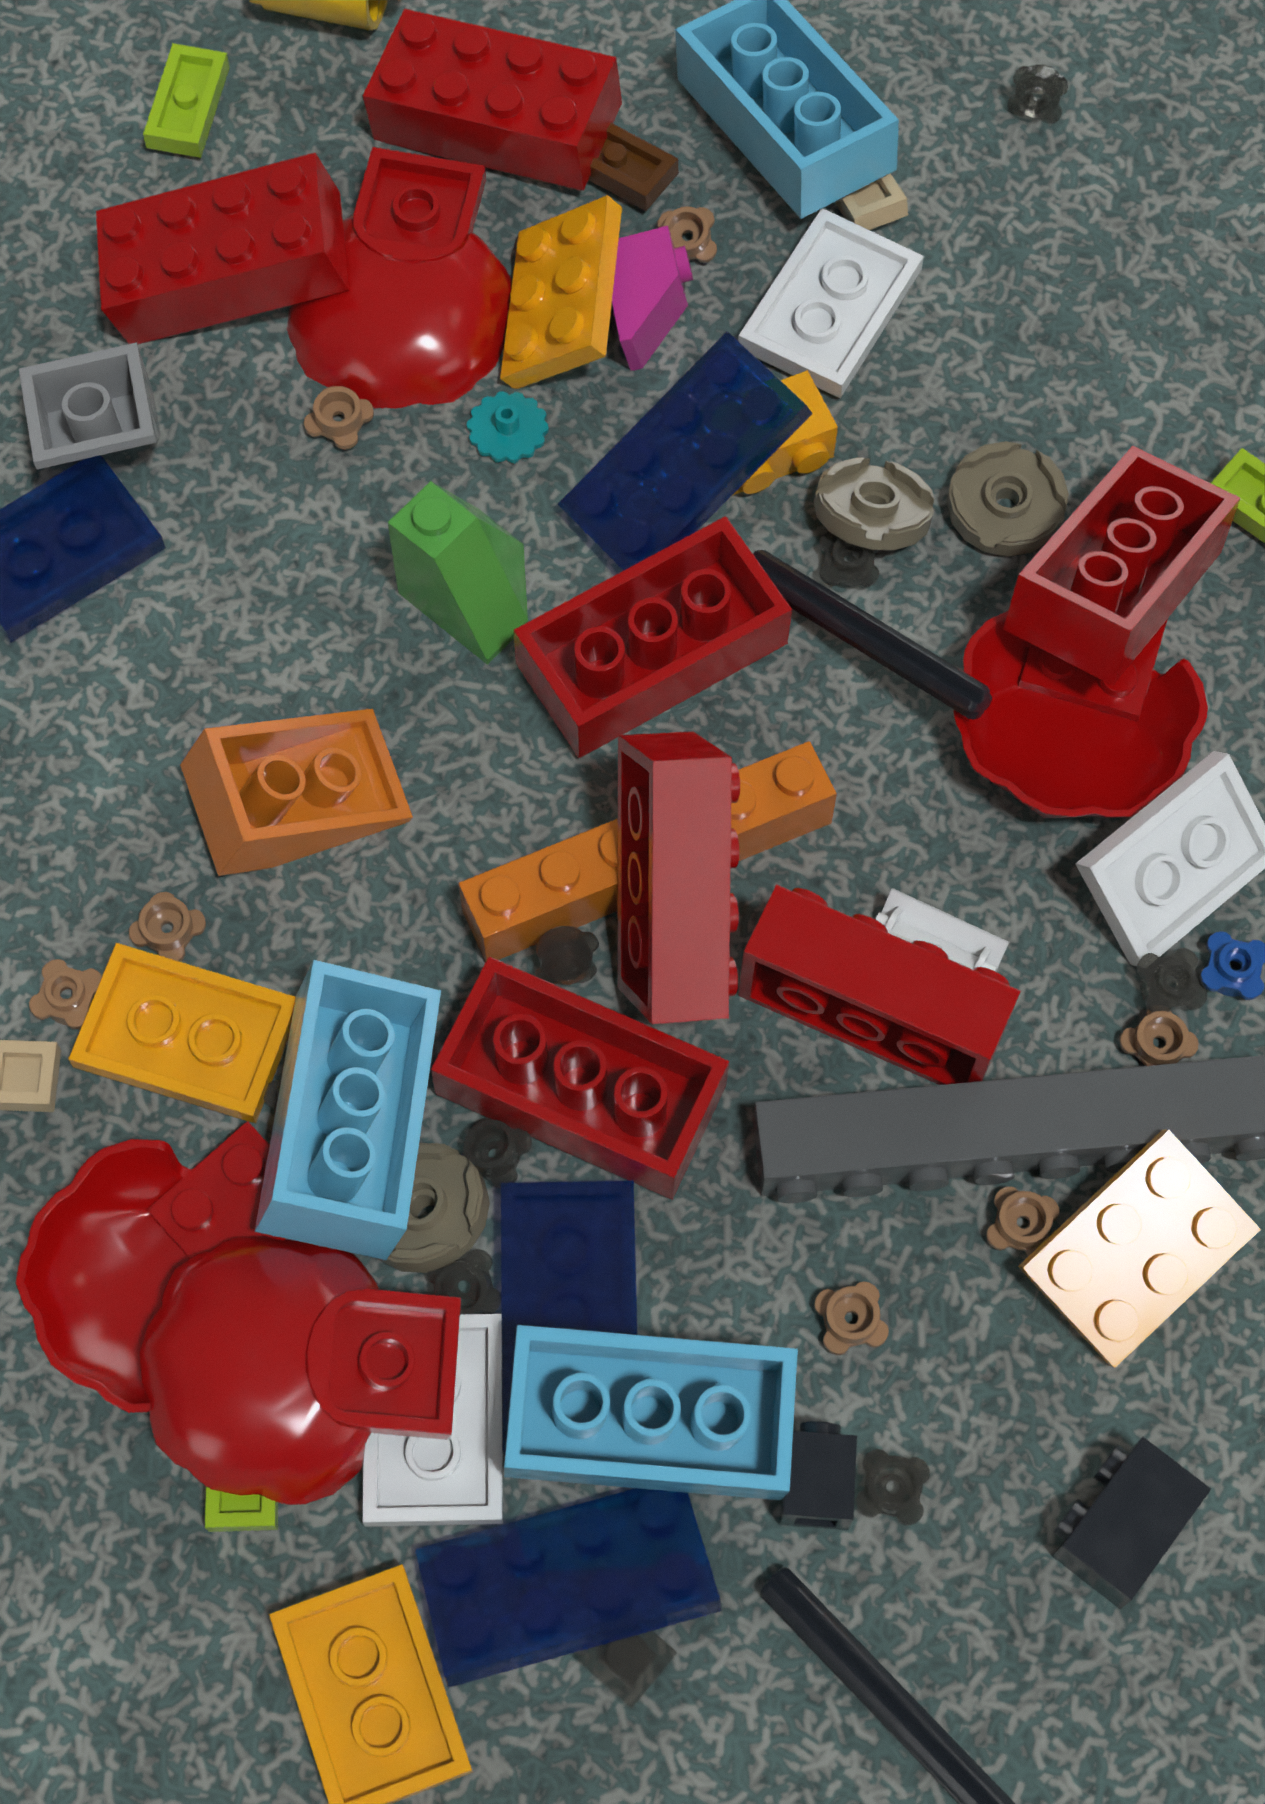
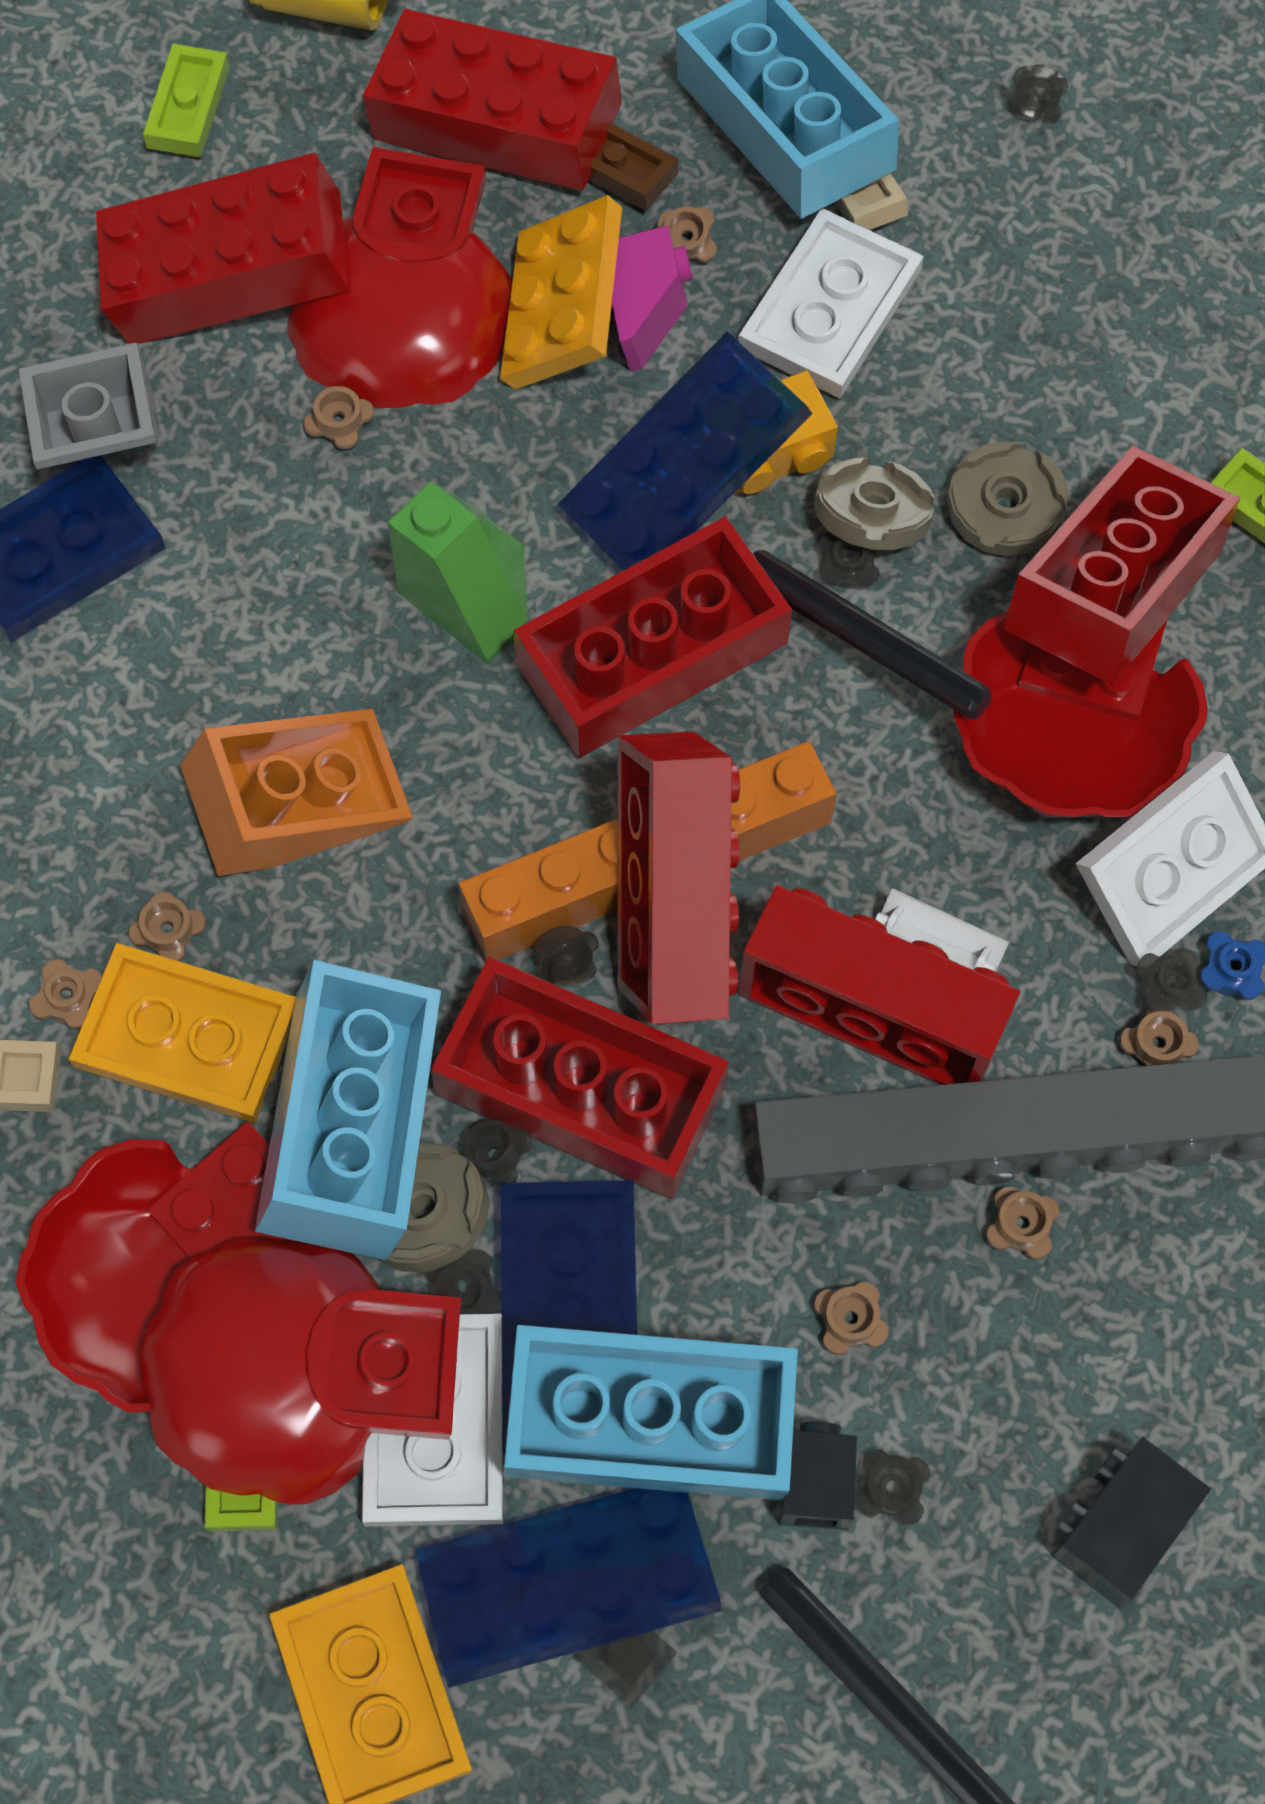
teal piece [467,391,549,463] -> none
plate [1018,1129,1261,1368] -> none

